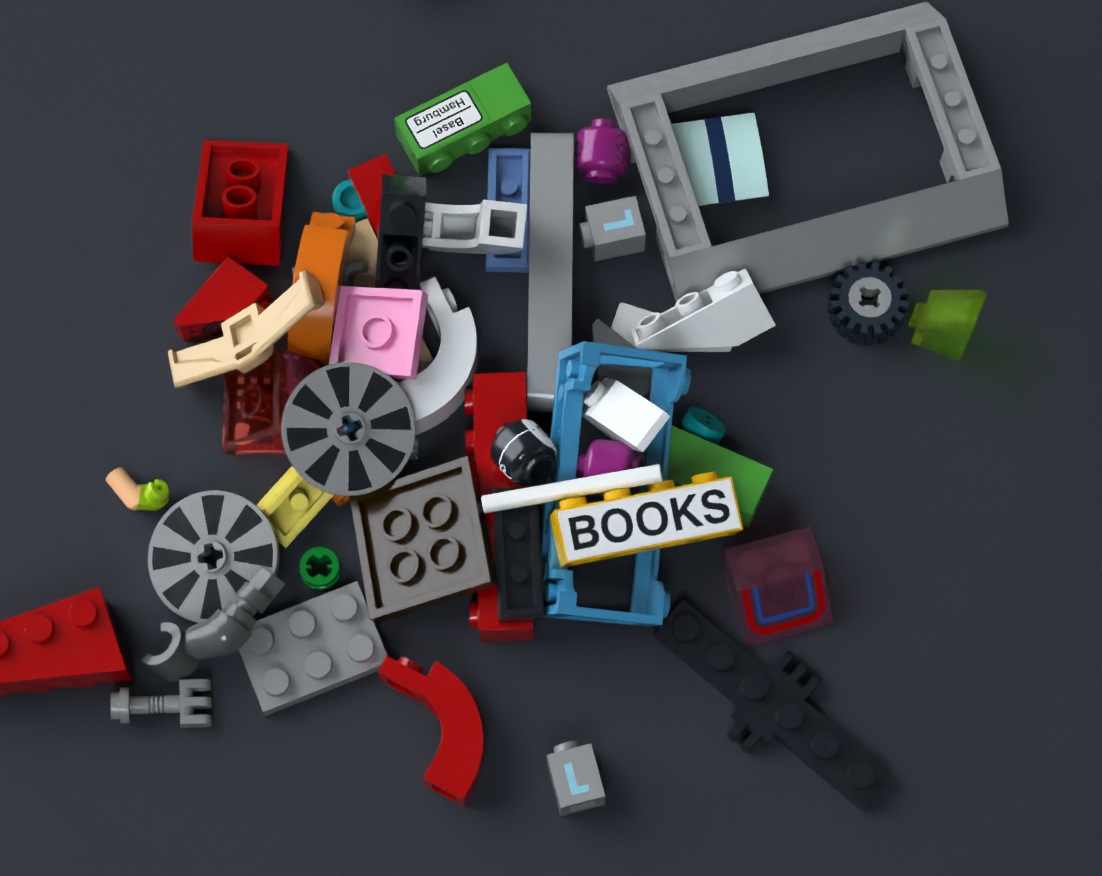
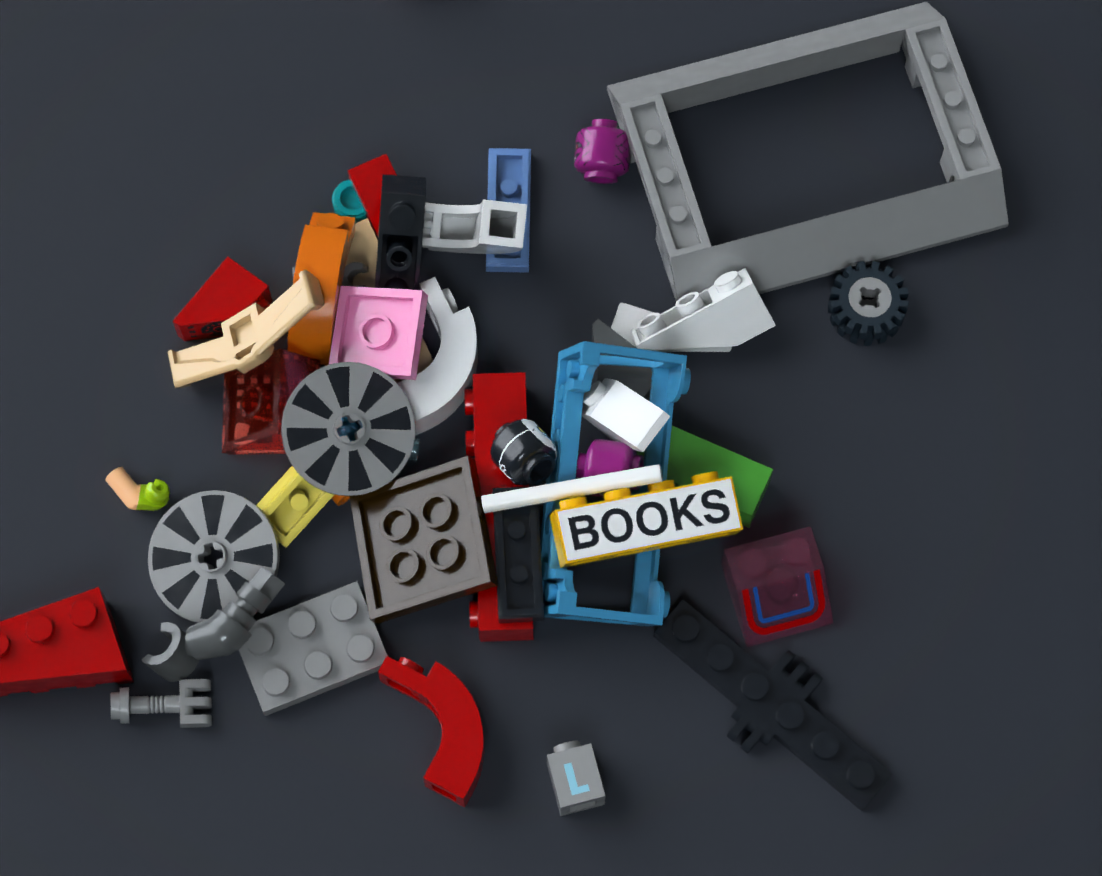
red slope [192,140,289,266] -> none
green bush [299,547,341,591] -> none
bright green brick [394,63,532,176] -> none
light grey beam [527,133,574,413] -> none
light grey brick [579,196,646,262] -> none
light aqua slope [671,113,769,206] -> none
teal tile [681,406,727,445] -> none
clear neon green slope [908,289,987,361] -> none

